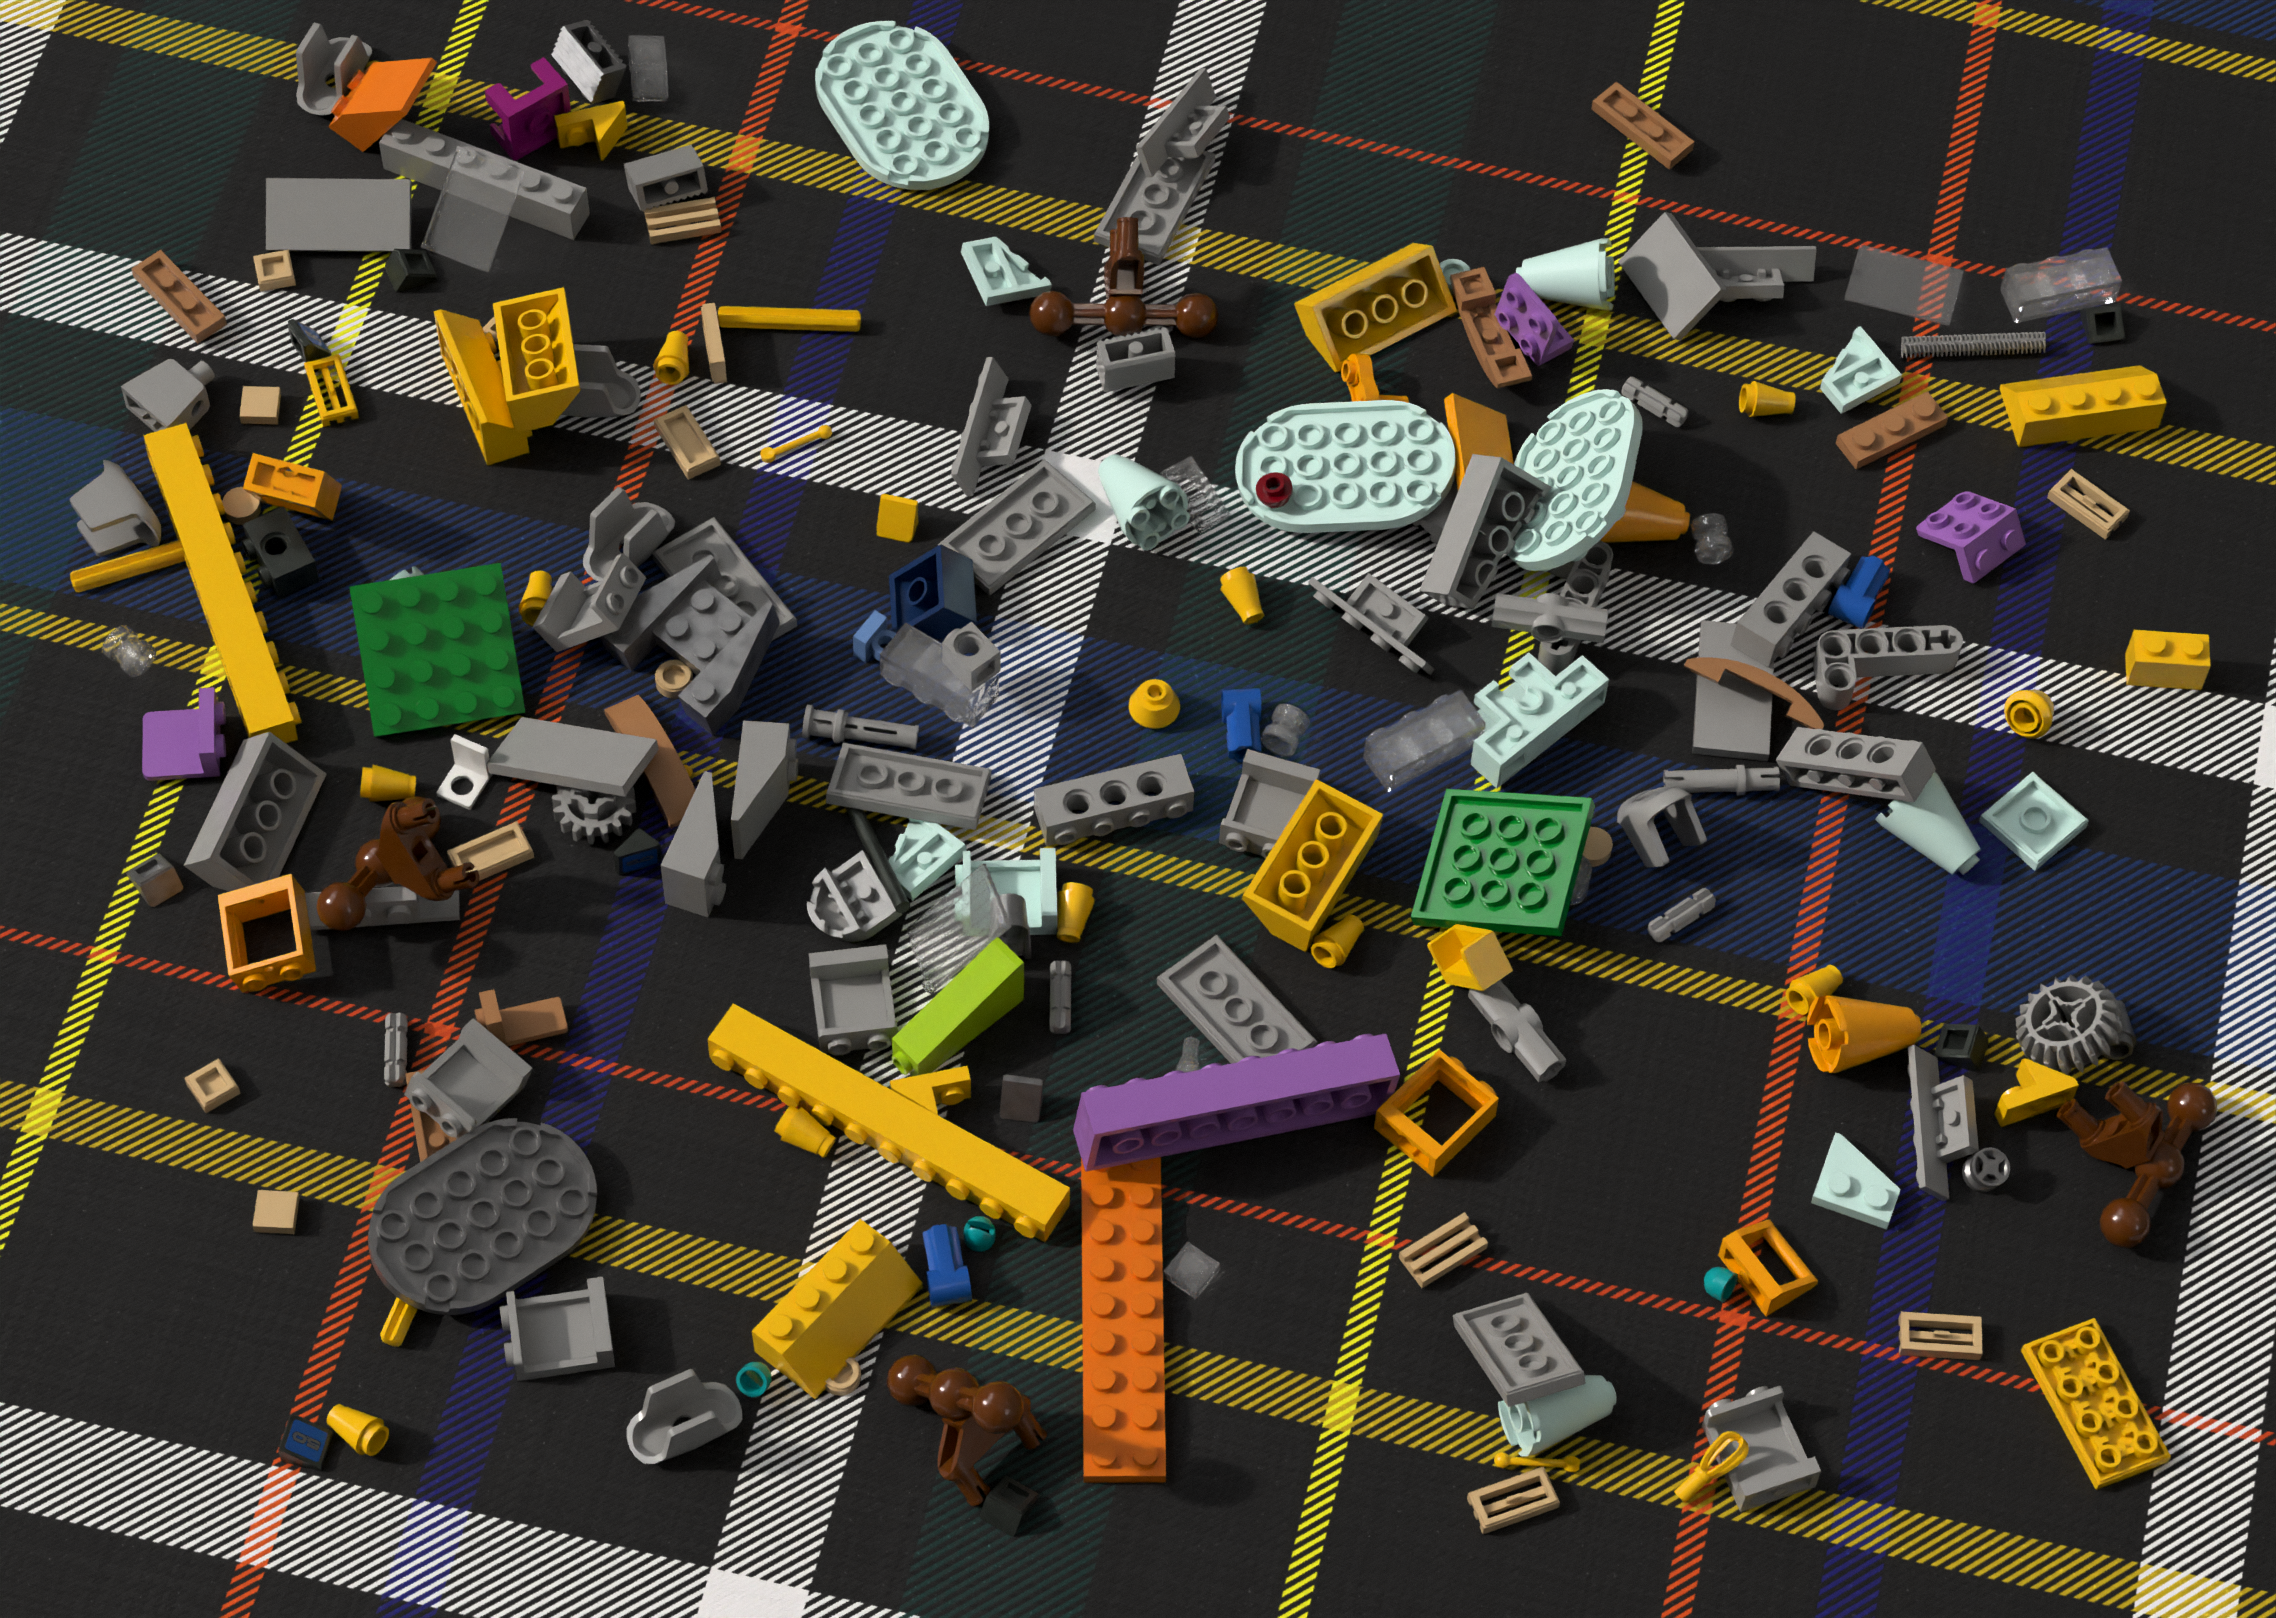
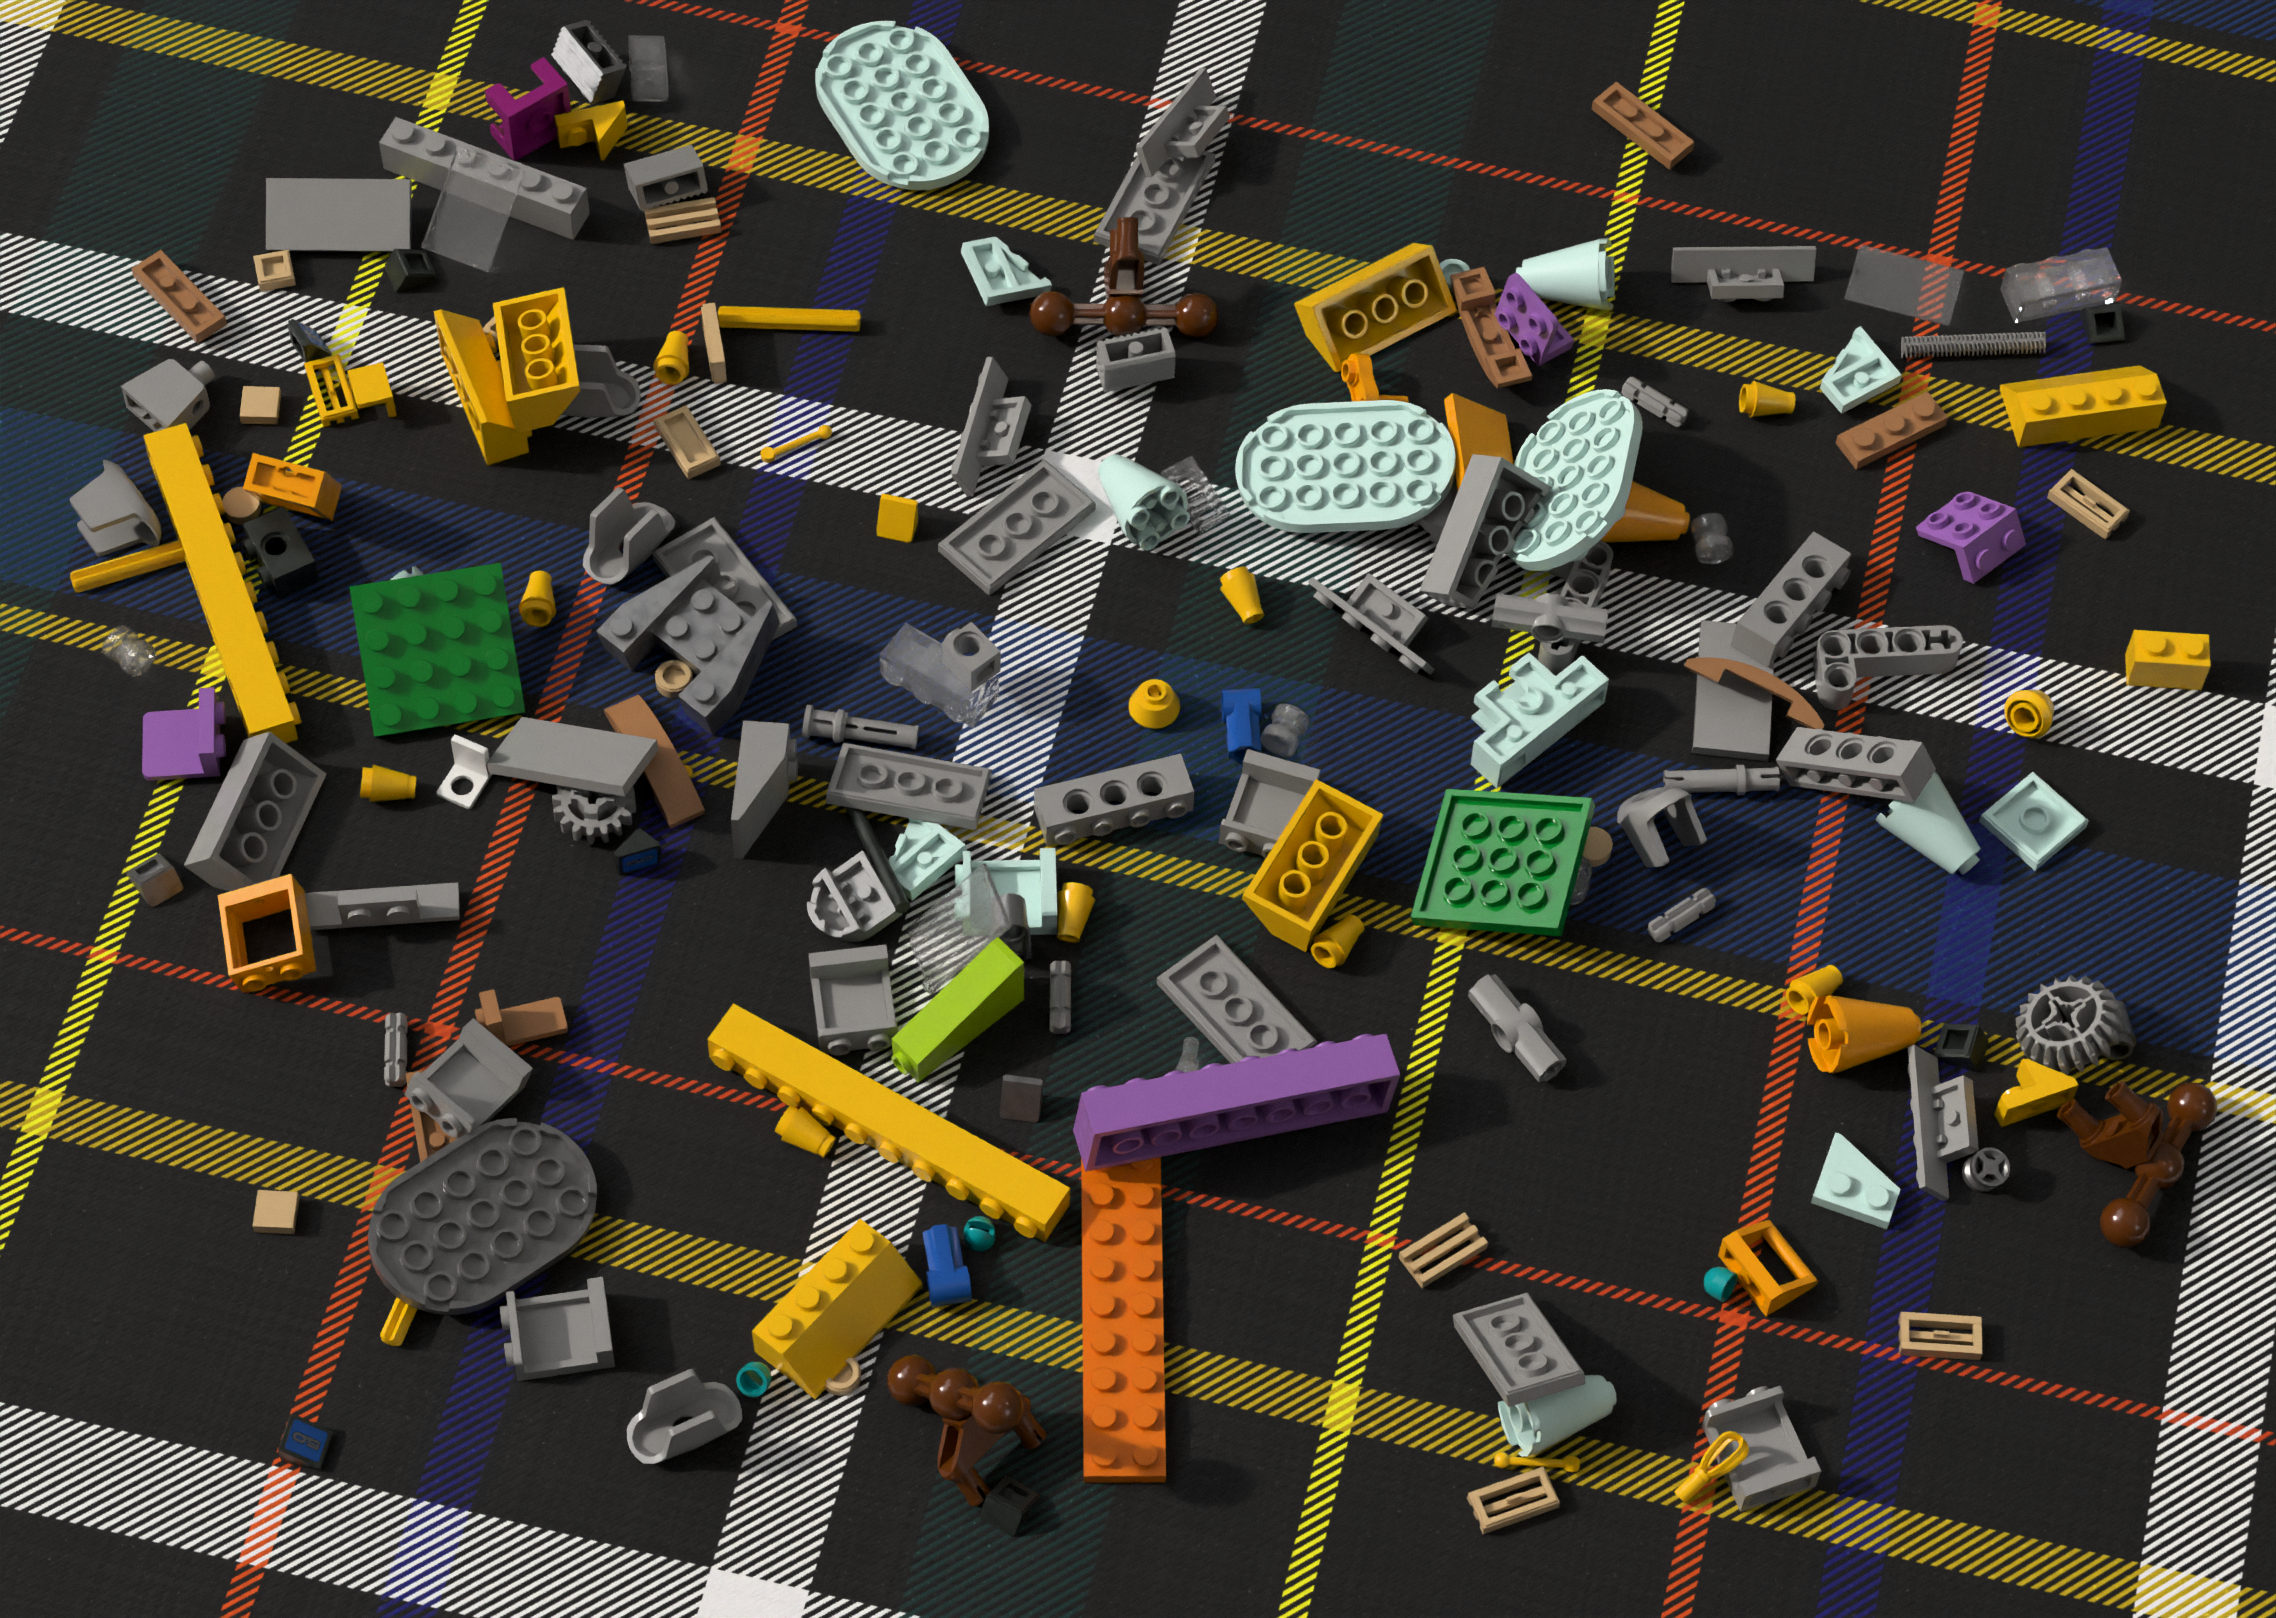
tan tile [184,1058,241,1113] -> none
light grey piece [296,22,372,115] -> none
reddish brown connector [316,797,480,931] -> none
yellow cone [326,1404,389,1456] -> none
orange slope [329,58,437,152] -> none
tan tile [447,821,534,881] -> none
light grey panel [533,553,646,652] -> none
light grey slope [661,771,726,917] -> none
medium blue tile [853,610,899,663] -> none
dark blue slope [889,544,977,641] -> none
yellow slope [890,1066,971,1115] -> none
clear plate [1163,1242,1220,1299] -> none
dark red plate [1256,472,1293,508] -> none
clear brick [1363,690,1486,792] -> none
light orange window [1374,1049,1499,1177] -> none
yellow panel [1427,924,1513,991] -> none
light grey tile [1618,212,1728,340] -> none
blue piece [1828,555,1890,629] -> none
yellow tile [2021,1318,2171,1490] -> none
none -> yellow panel [347,362,396,418]

